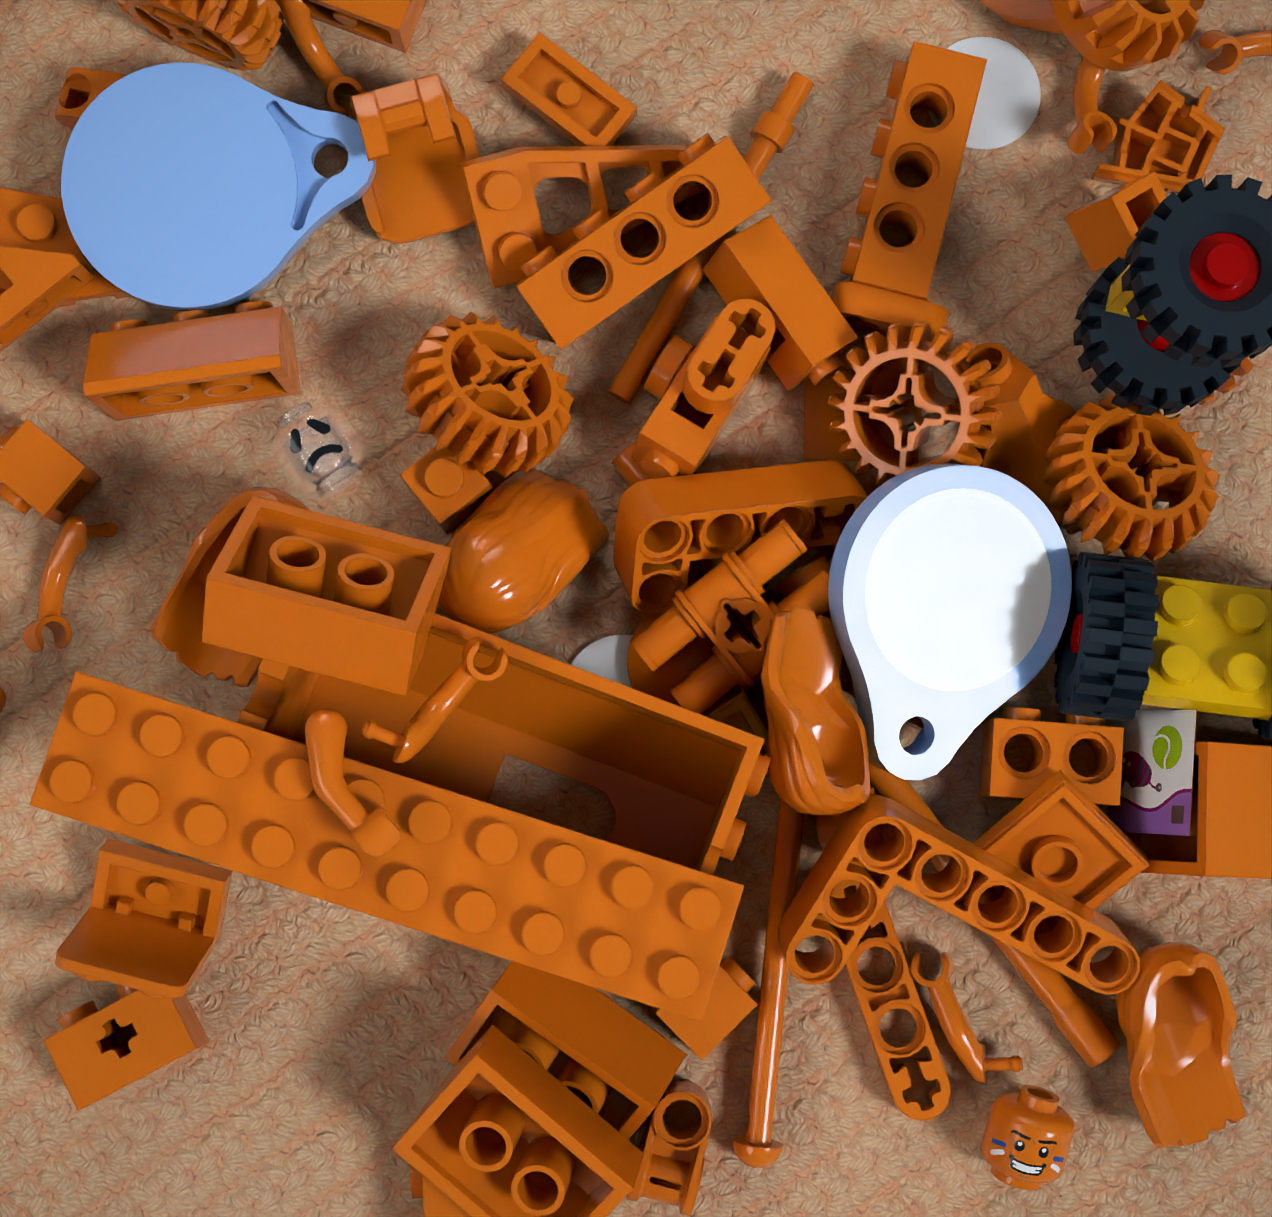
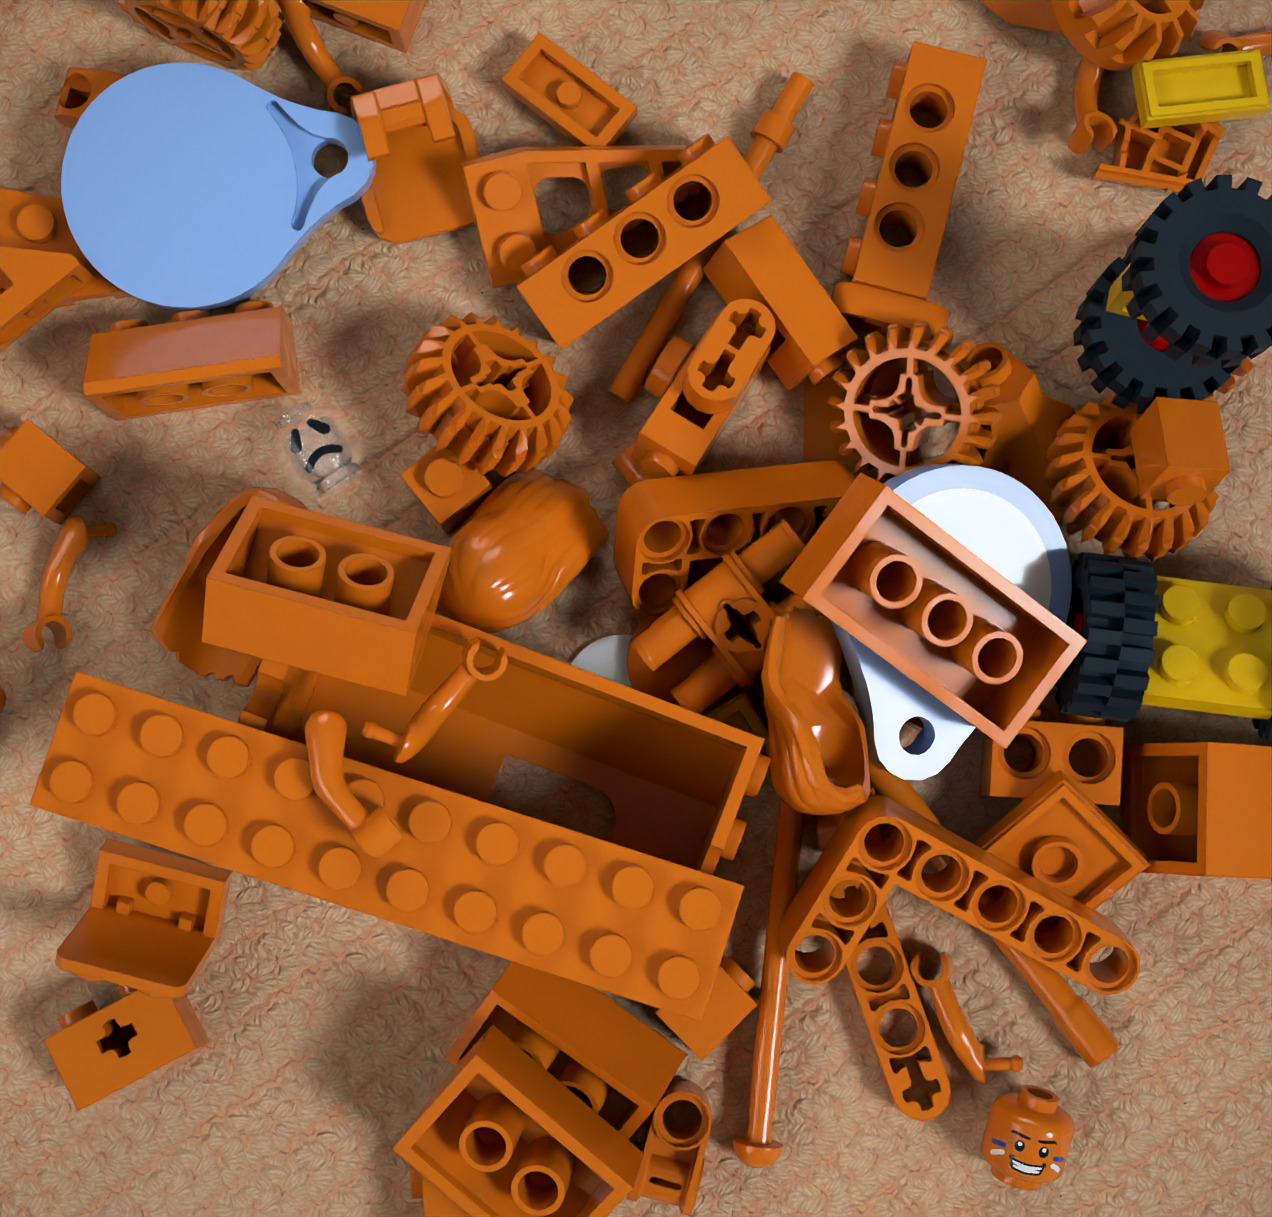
white sticker [927,37,1041,150] -> none
orange brick [1064,171,1167,272] -> none
sticker [1108,710,1197,836] -> none
orange hair [1116,942,1246,1148] -> none
none -> orange brick [779,472,1087,749]
none -> orange brick [1130,397,1231,506]
none -> yellow tile [1131,49,1270,129]

